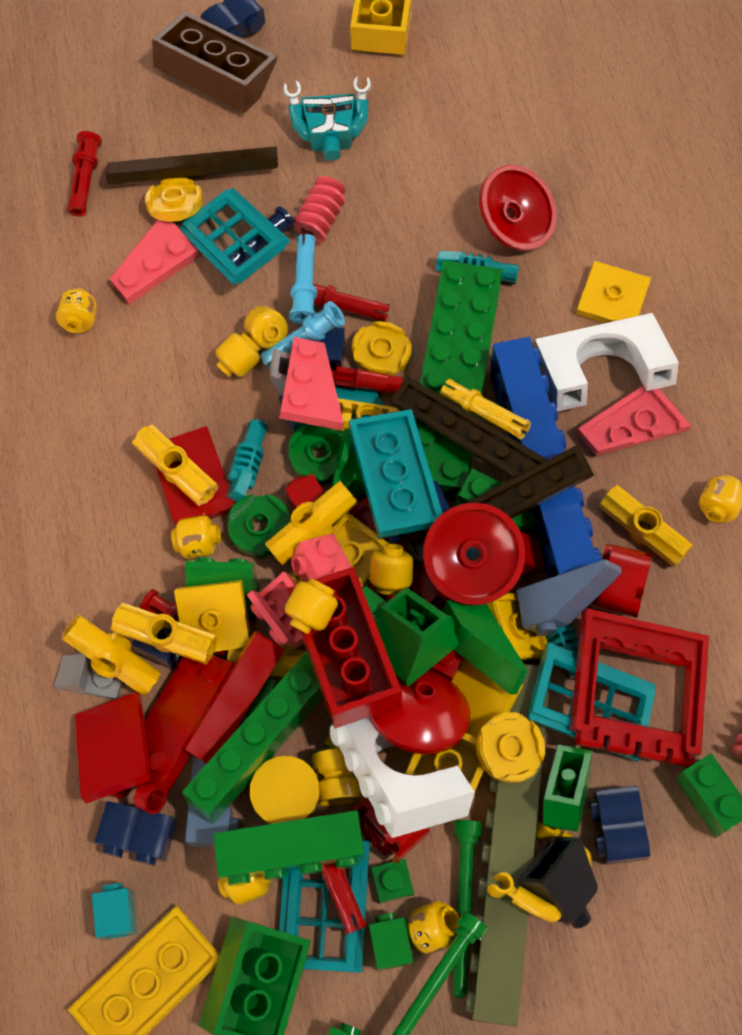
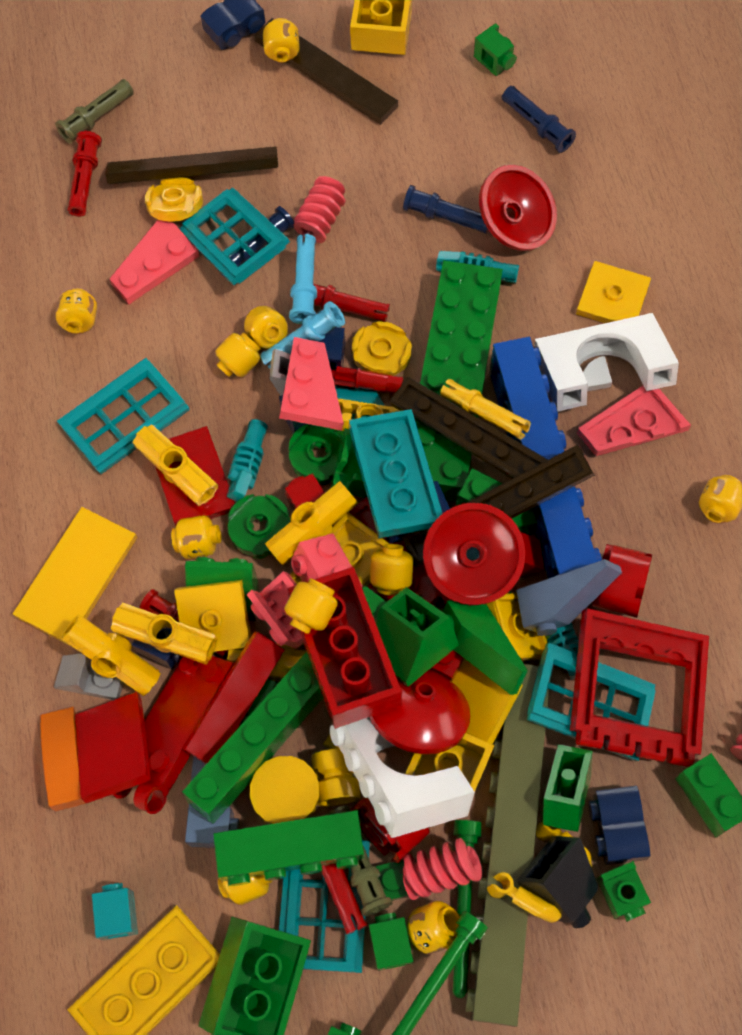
dark blue brick [94,801,177,866] -> none
reddish brown slope [152,11,277,113] -> none
teal torso [283,76,371,161] -> none
yellow tile [476,712,545,783] -> none
yellow piece [598,485,693,567] -> none
none -> yellow tile [13,507,138,646]
none -> orange slope [40,707,86,812]
none -> olive pin [55,79,134,144]
none -> teal piece [57,358,190,475]
none -> dark brown tile [254,18,398,125]
none -> yellow head [263,18,300,63]
none -> olive pin [328,805,393,916]
none -> dark blue pin [403,185,488,234]
none -> coral piece [403,838,482,901]
none -> green brick [474,23,517,76]
none -> dark blue pin [502,85,576,153]
none -> white tile [583,356,612,391]
none -> green brick [596,861,651,922]

